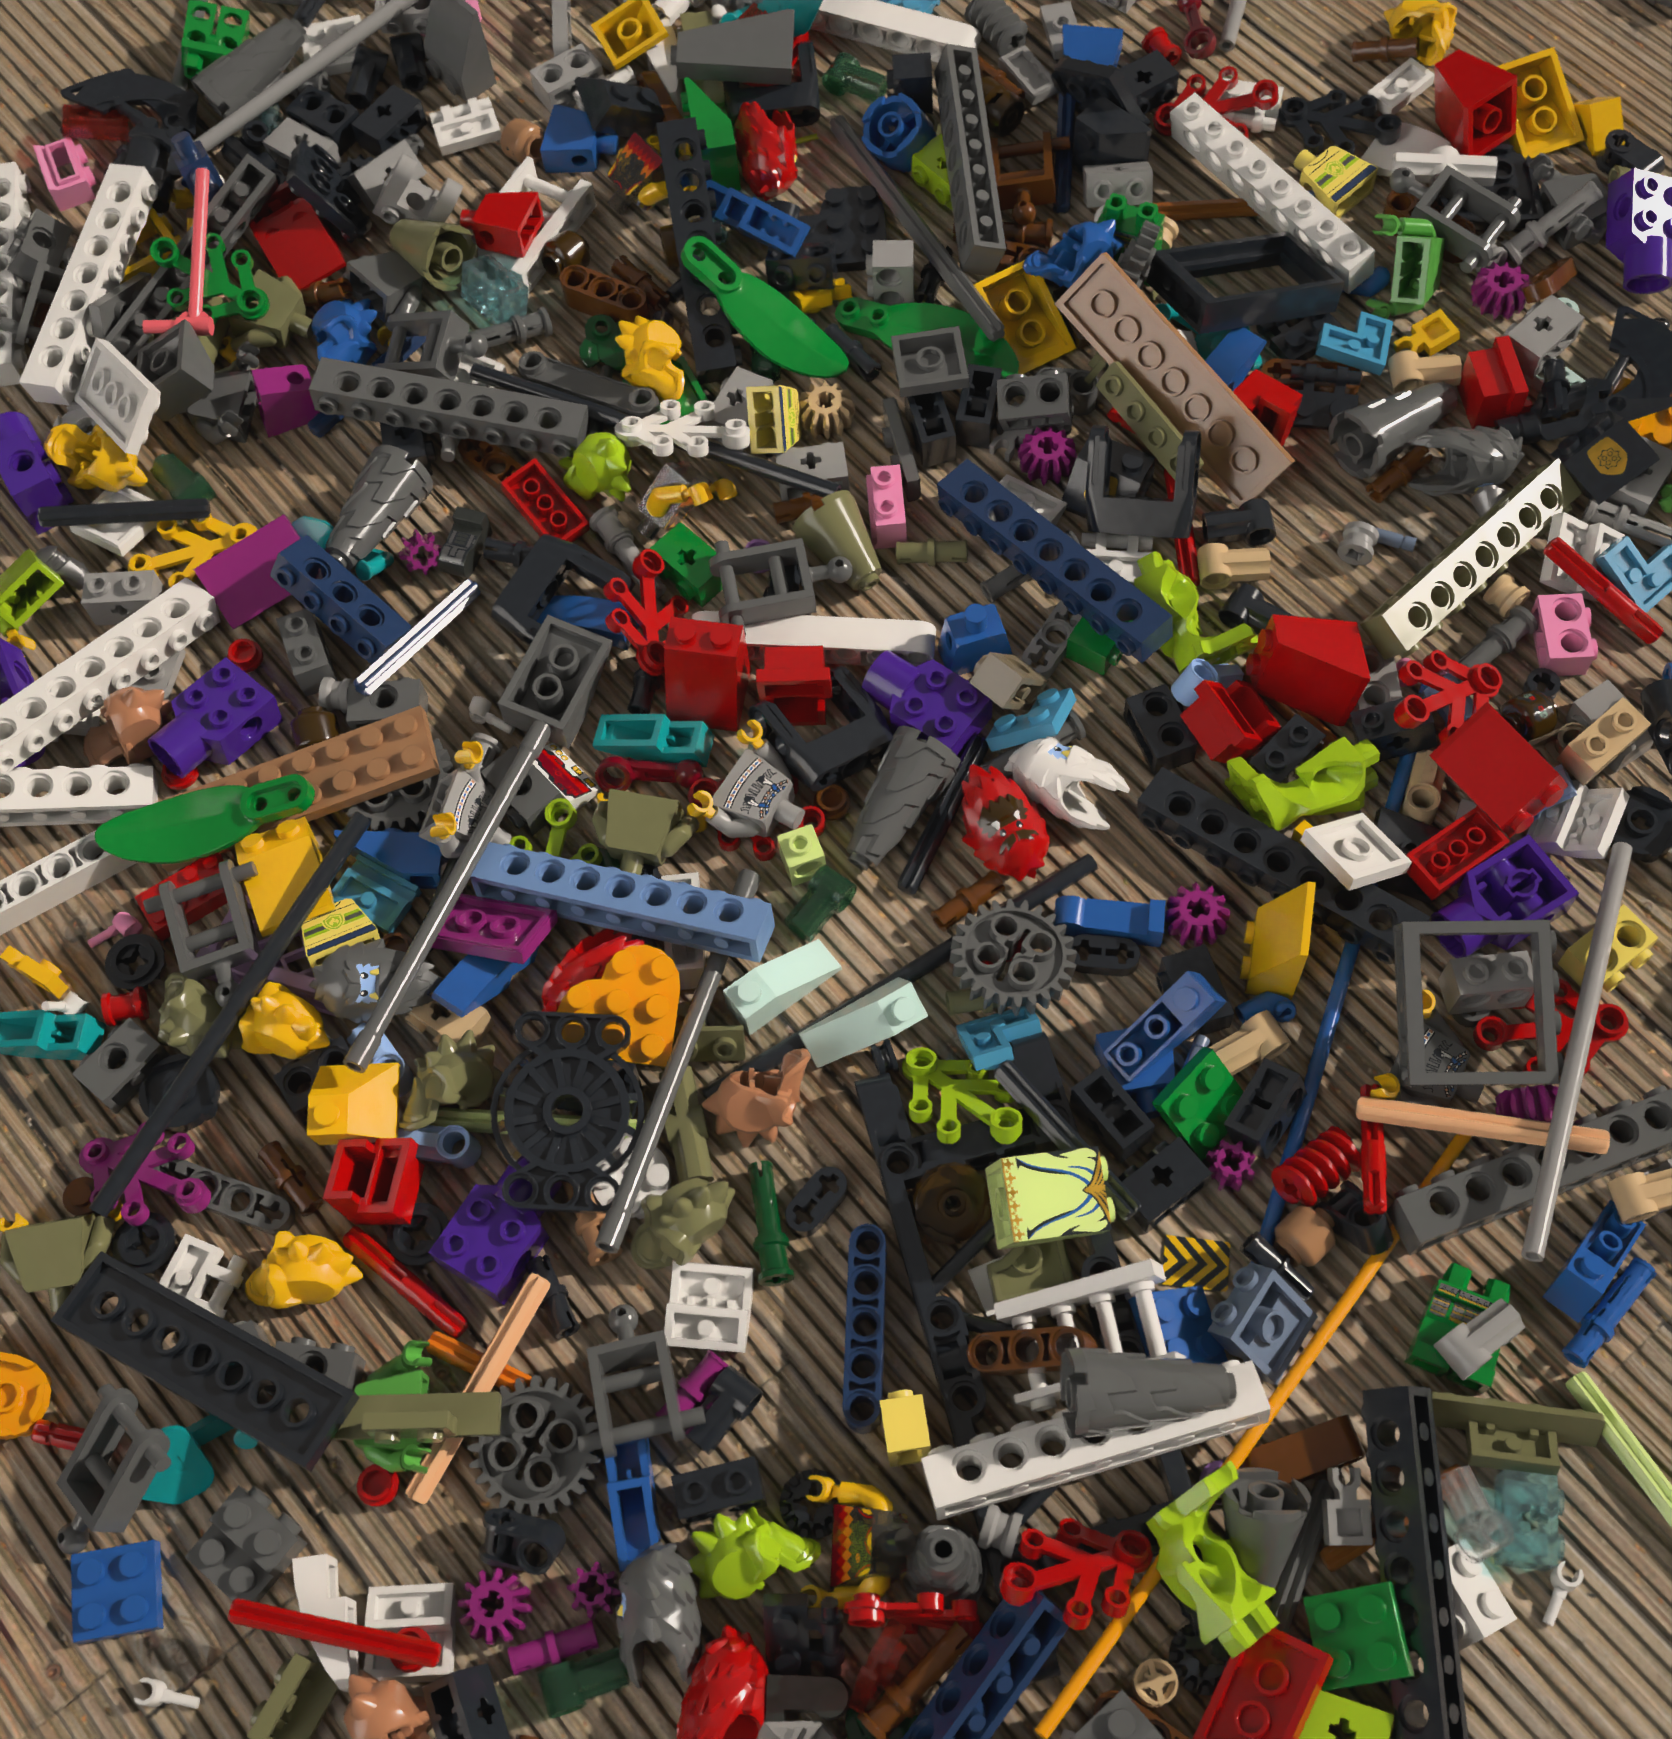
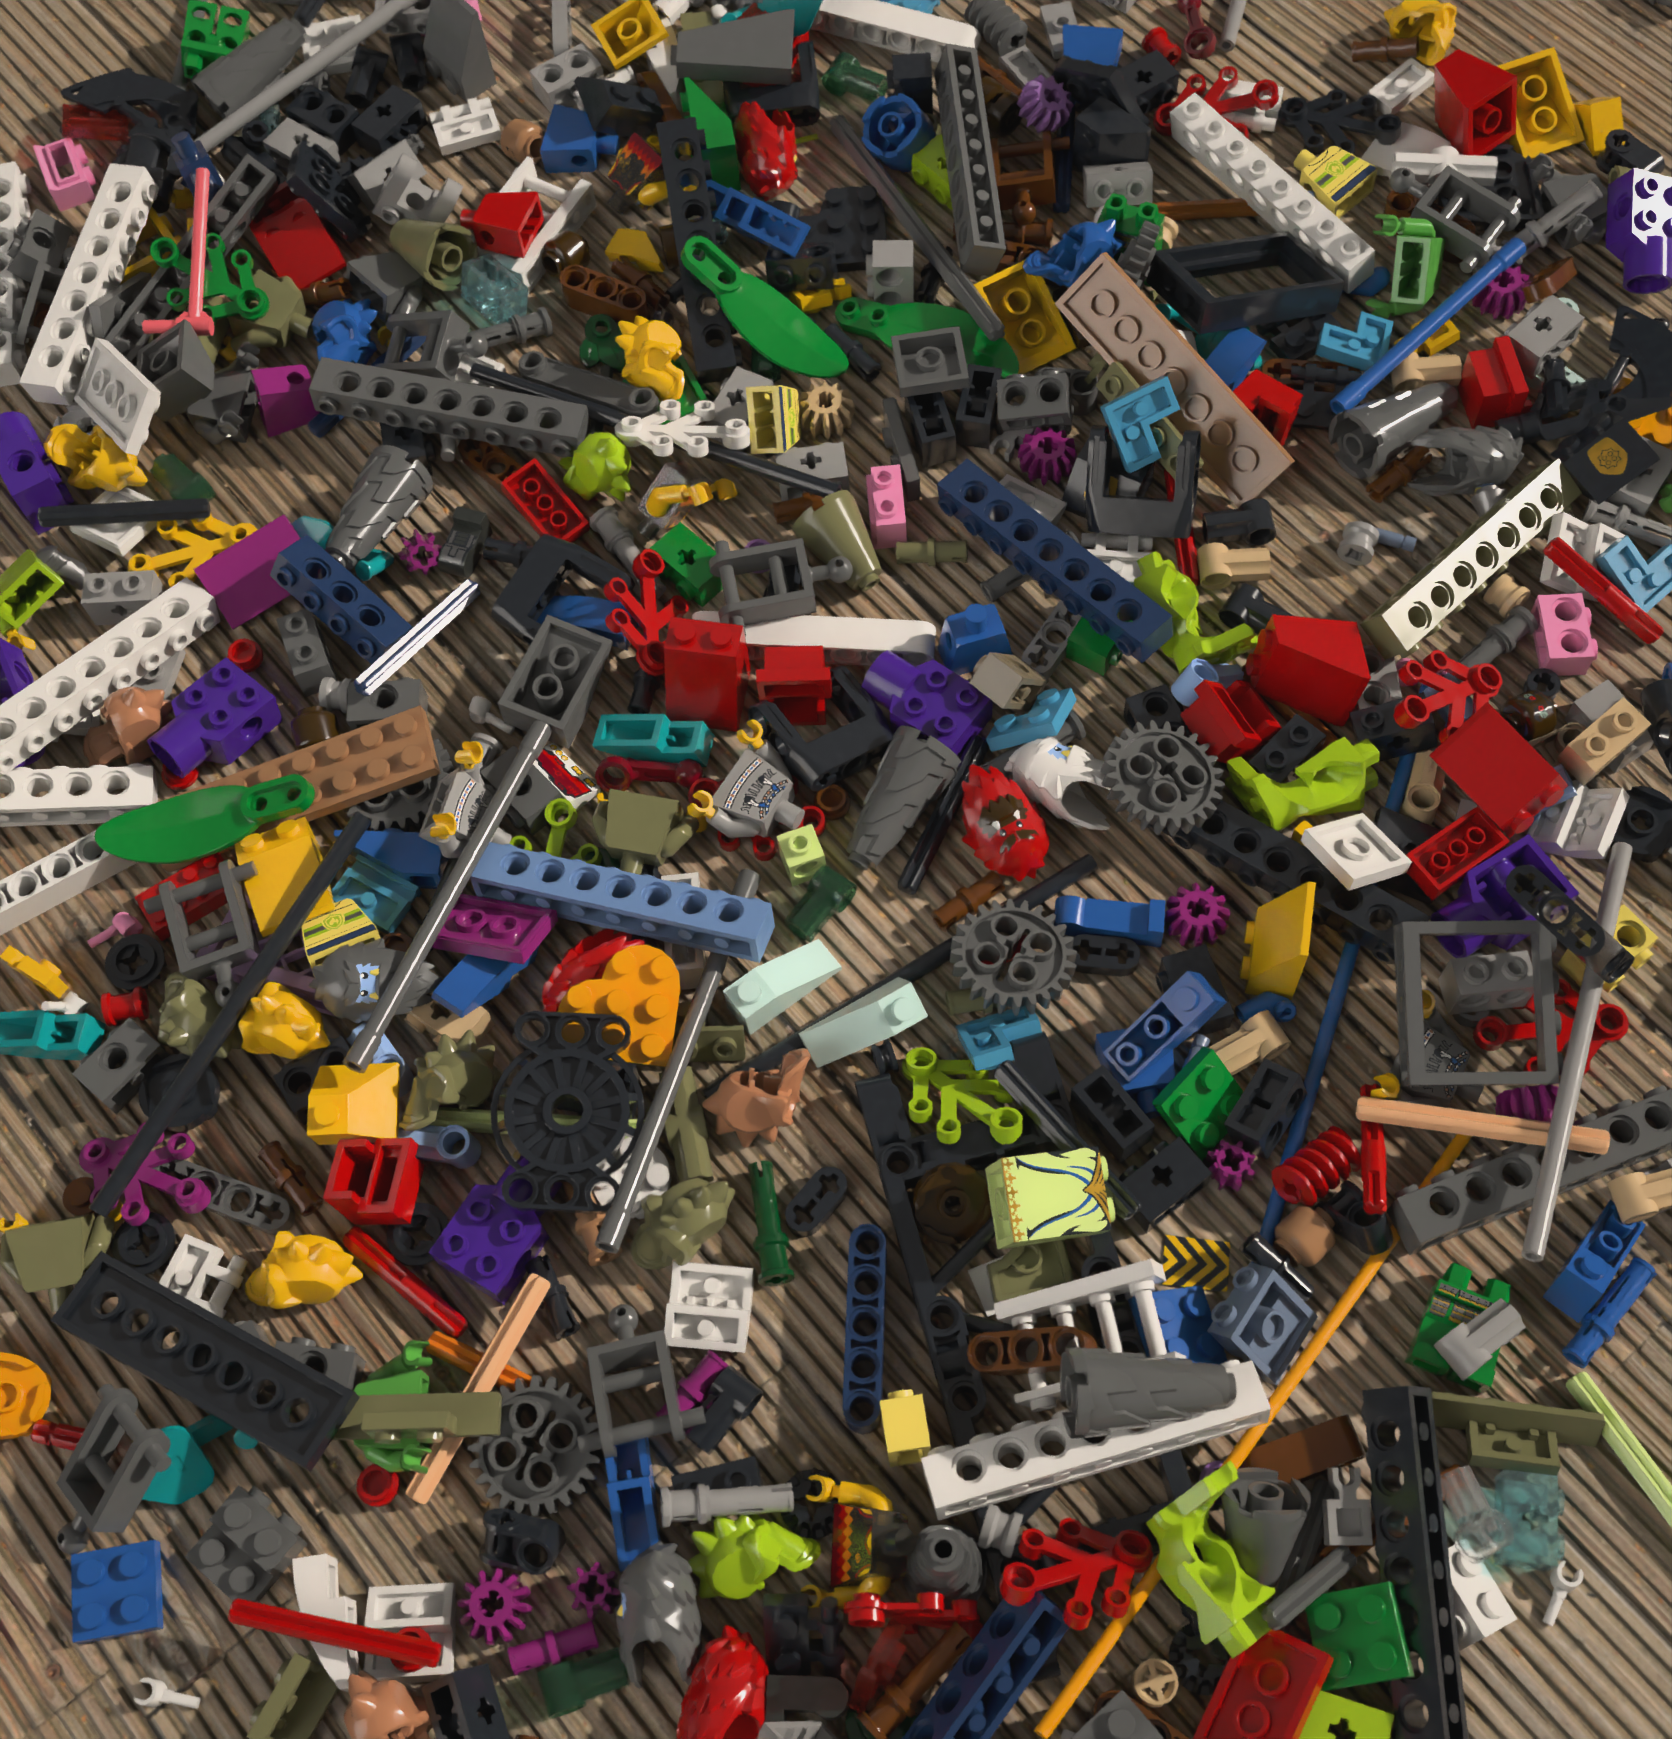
none -> yellow slope [604,228,665,272]
none -> light grey pin [660,1483,794,1527]
none -> medium lavender gear [1016,75,1074,133]
none -> dark azure plate [1100,376,1180,473]
none -> dark grey gear [1100,720,1225,836]
none -> dark grey axle [1262,1545,1356,1631]
none -> blue piece [1330,237,1526,415]
none -> black connector [1506,865,1635,984]

